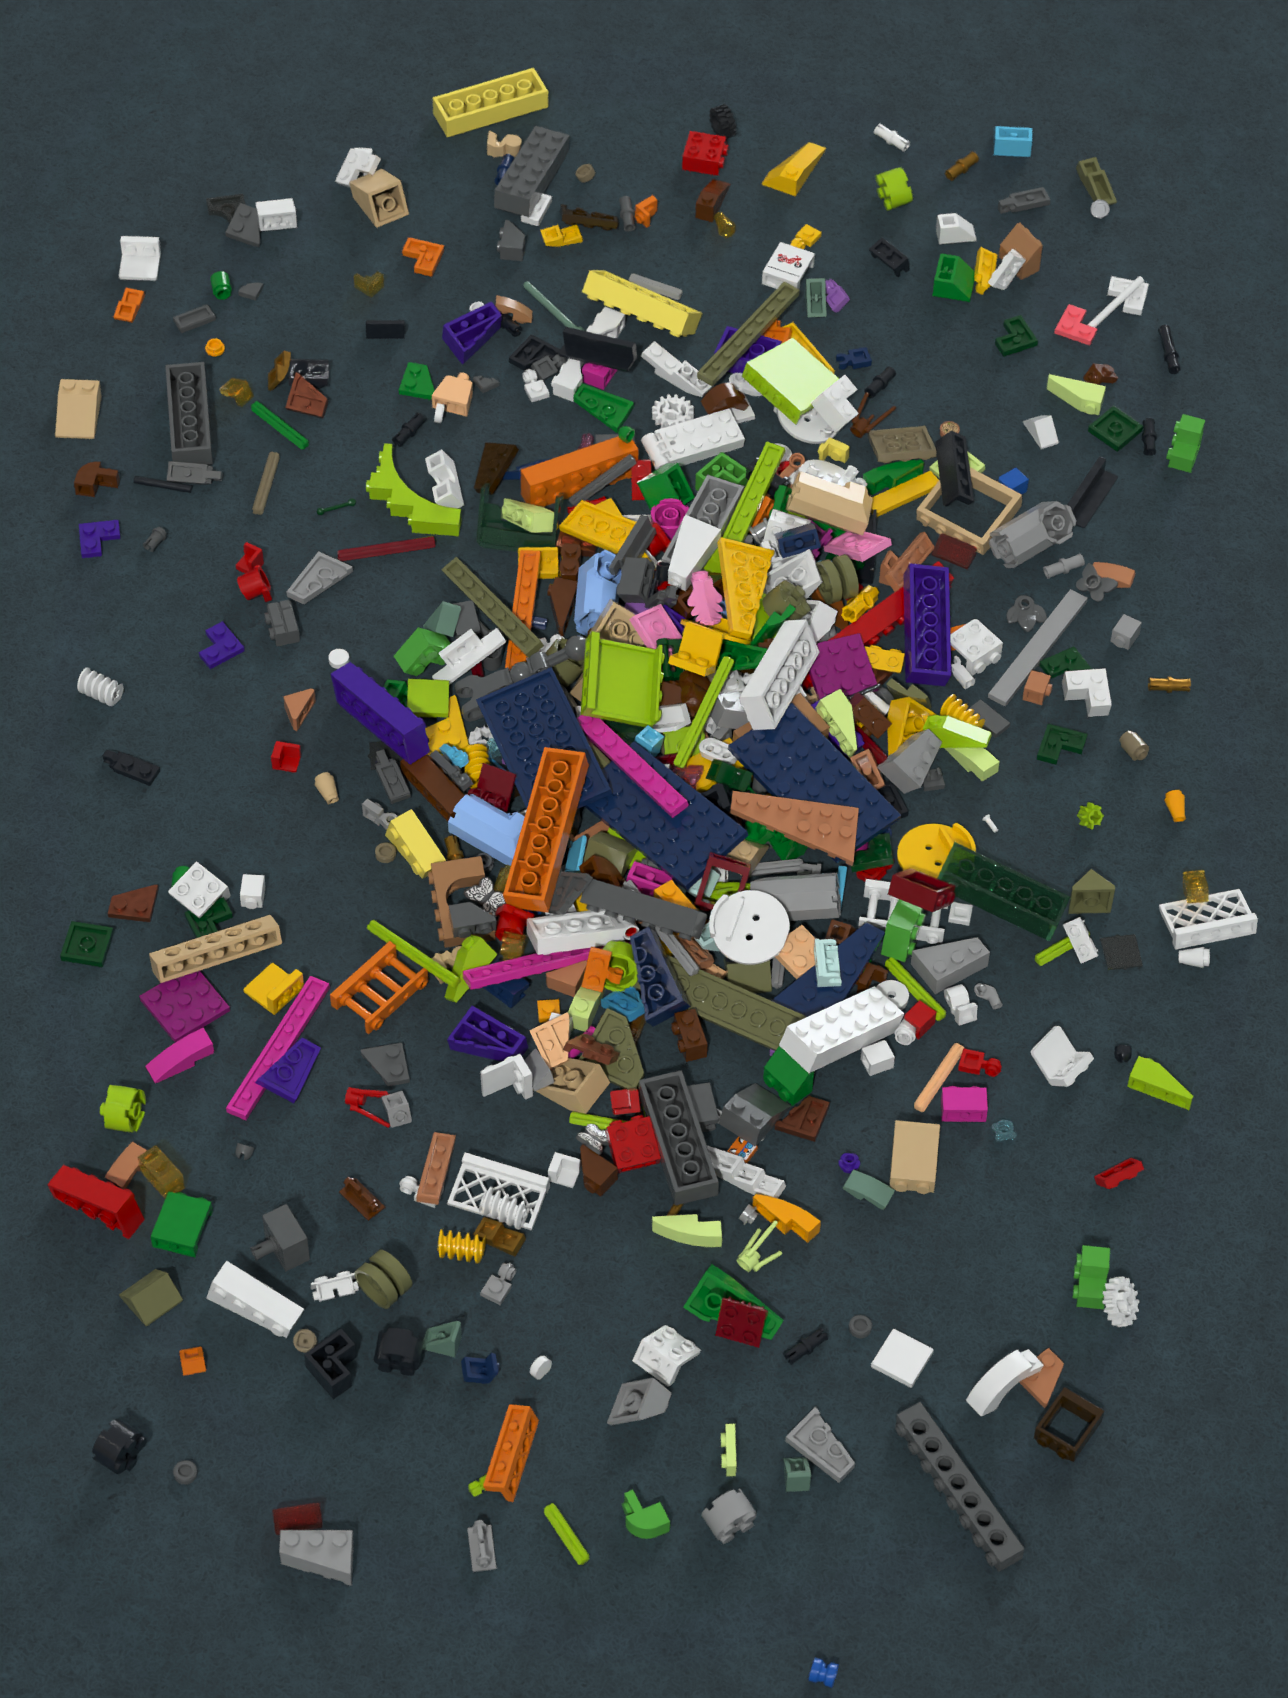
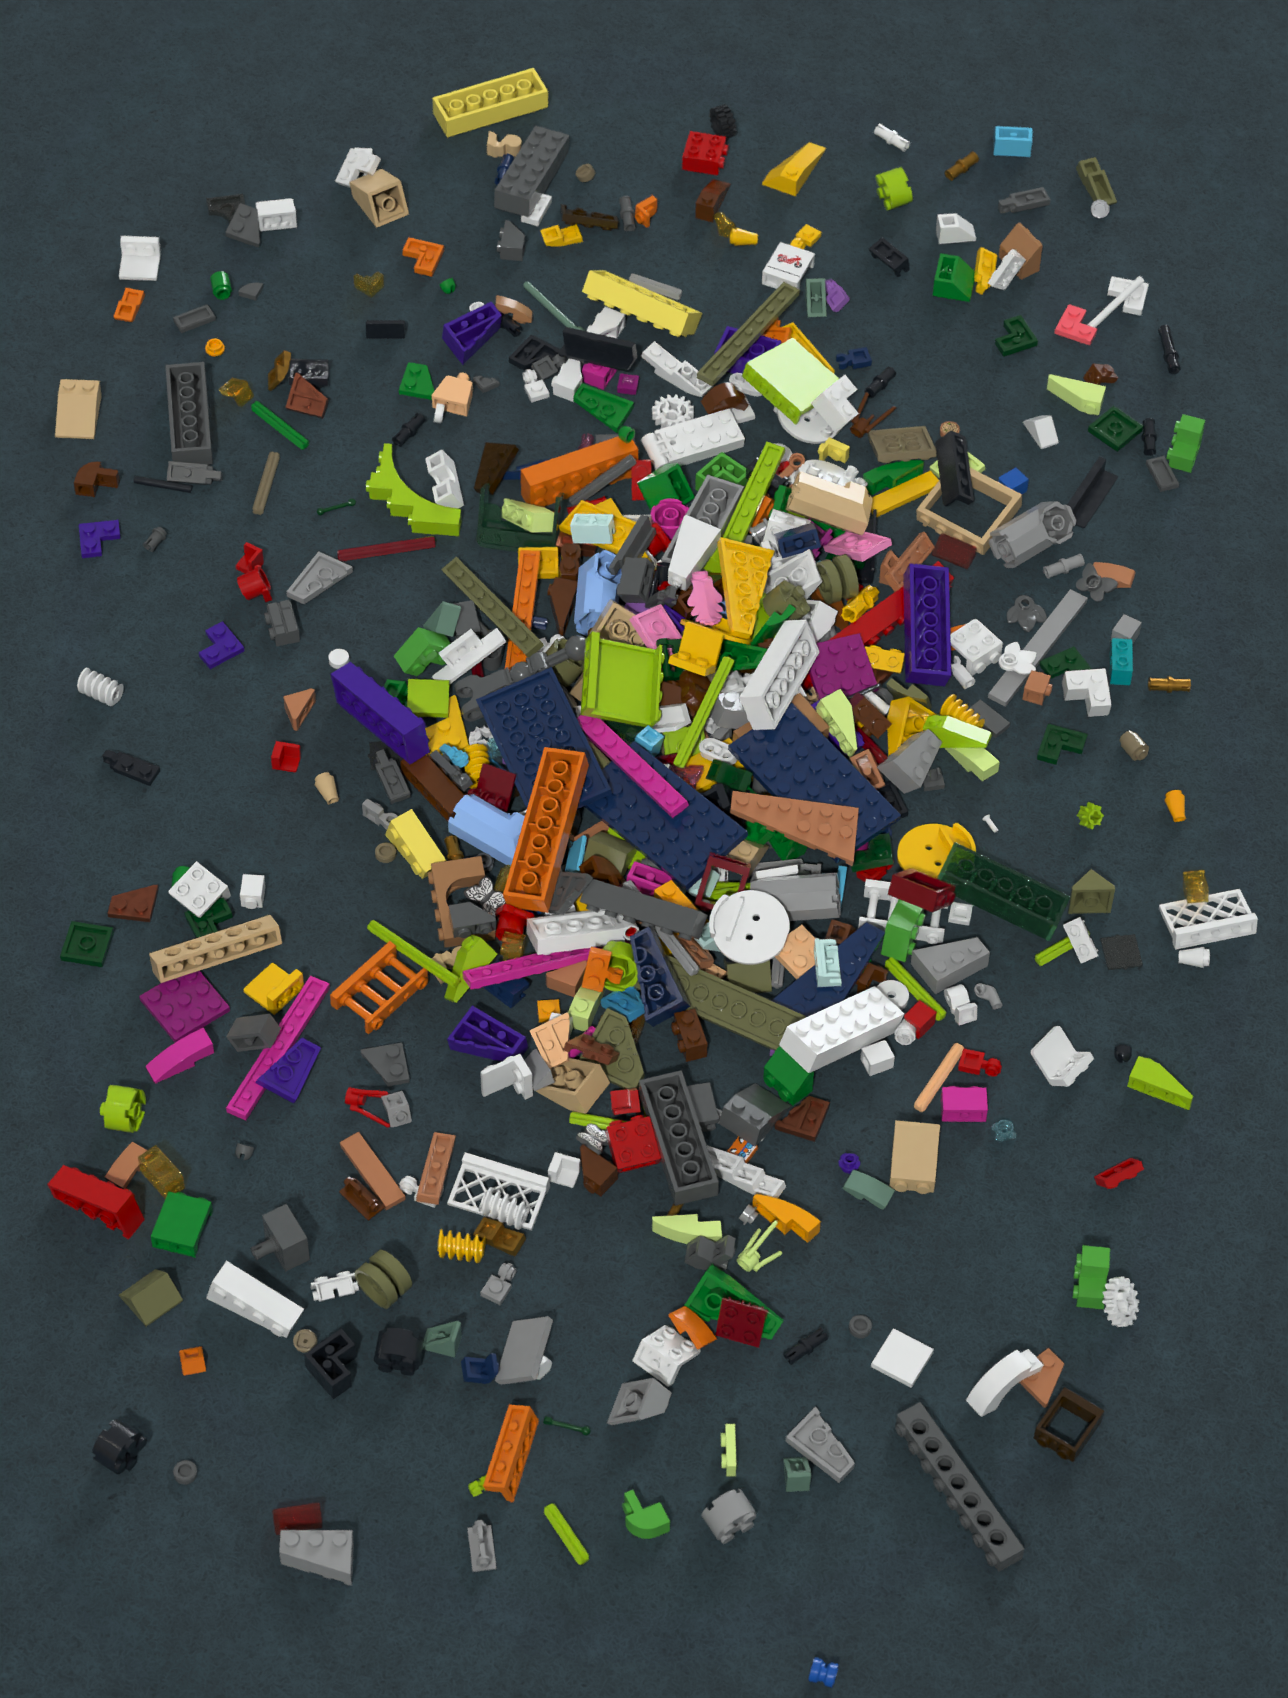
none -> dark grey brick [226,1014,281,1052]
none -> nougat tile [340,1132,405,1210]
none -> green hinge [439,278,456,294]
none -> light grey tile [495,1316,553,1385]
none -> dark green hinge [543,1417,591,1436]
none -> light aqua hinge [570,514,615,544]
none -> magenta plate [617,373,639,395]
none -> orange slope [669,1306,717,1350]
none -> dark grey brick [684,1235,735,1271]
none -> yellow cone [730,227,758,246]
none -> white tile [750,865,799,881]
none -> white plate [999,642,1036,675]
none -> teal brick [1109,638,1133,685]
none -> dark grey tile [1146,456,1179,492]

